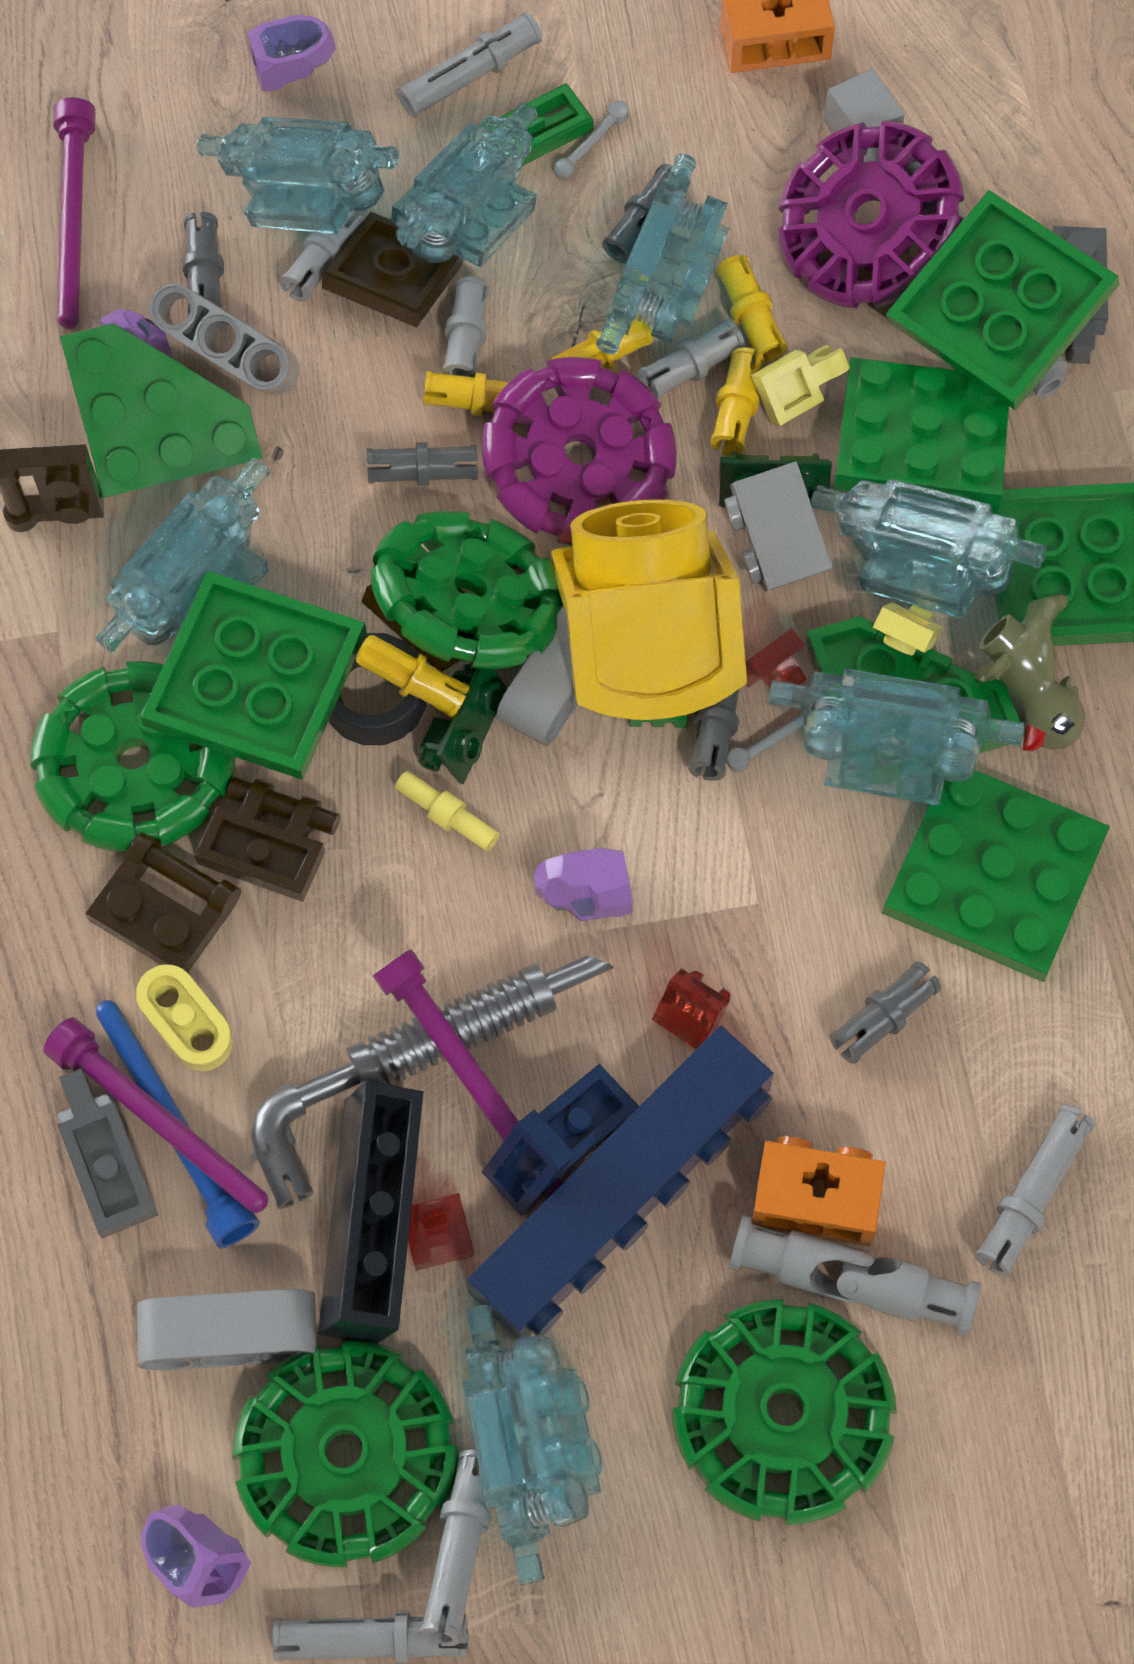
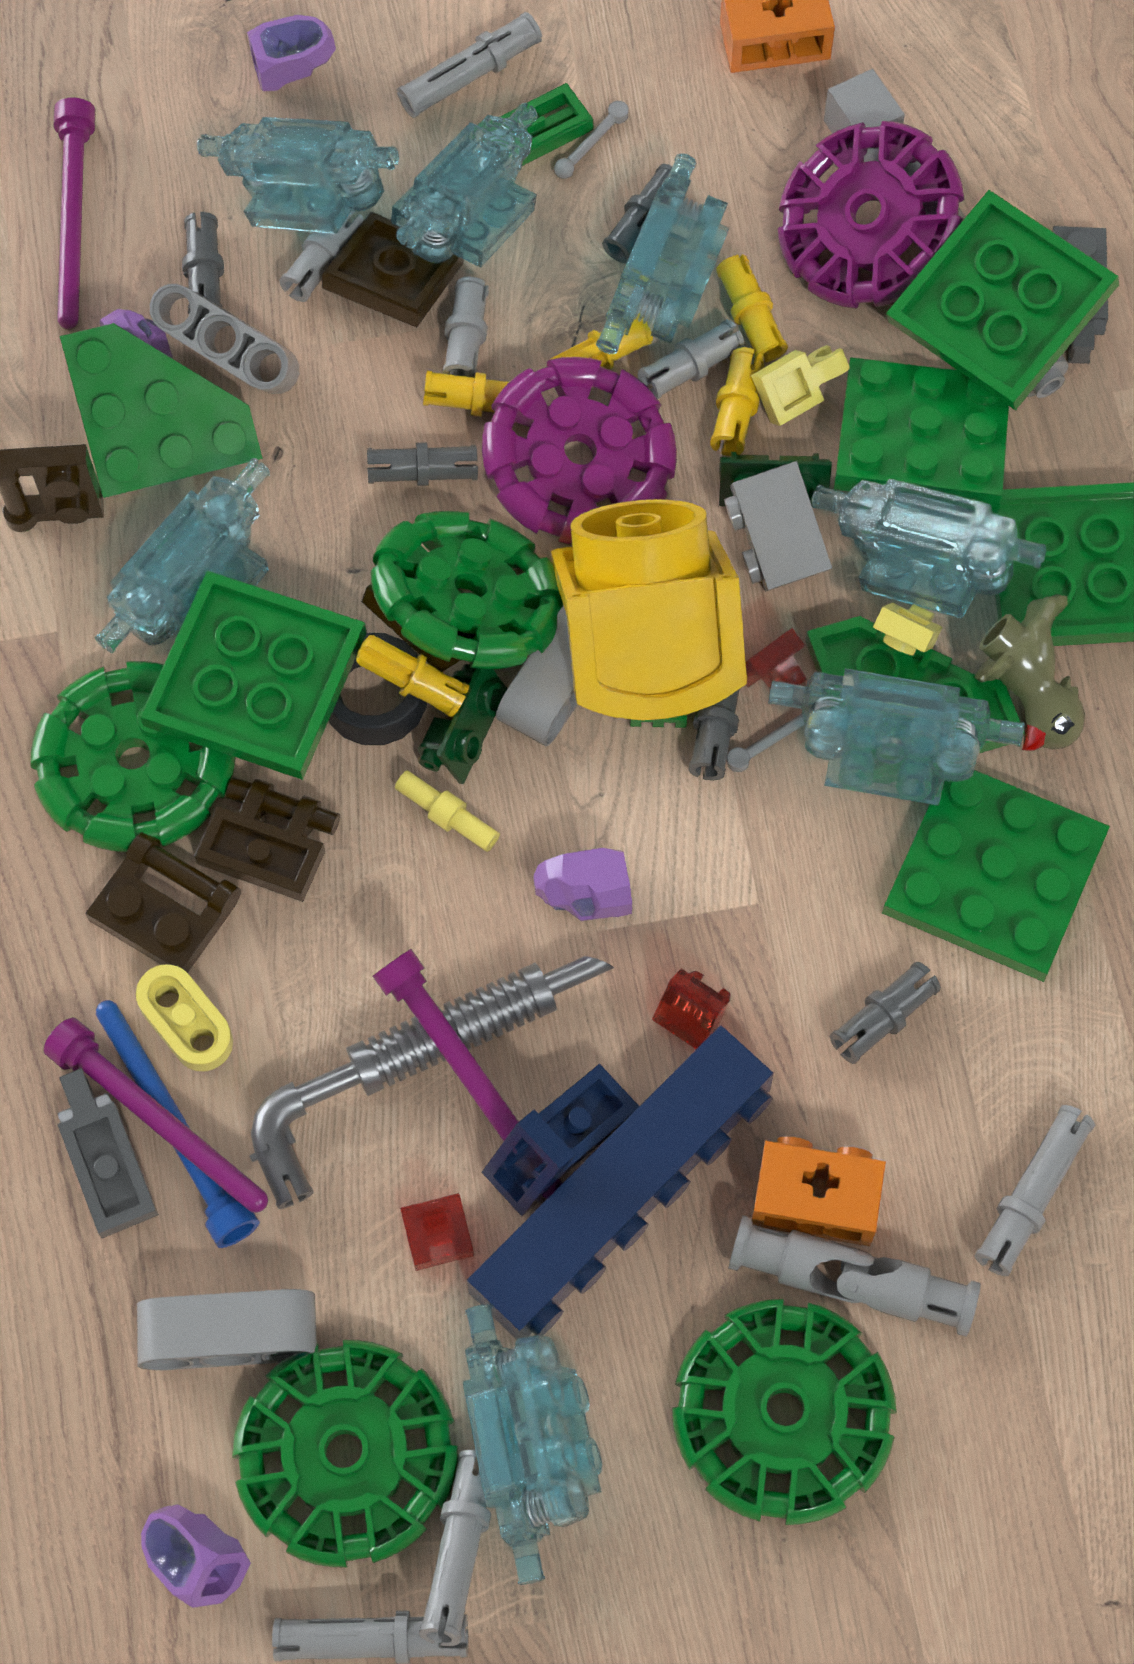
black brick [318,1080,424,1343] -> none

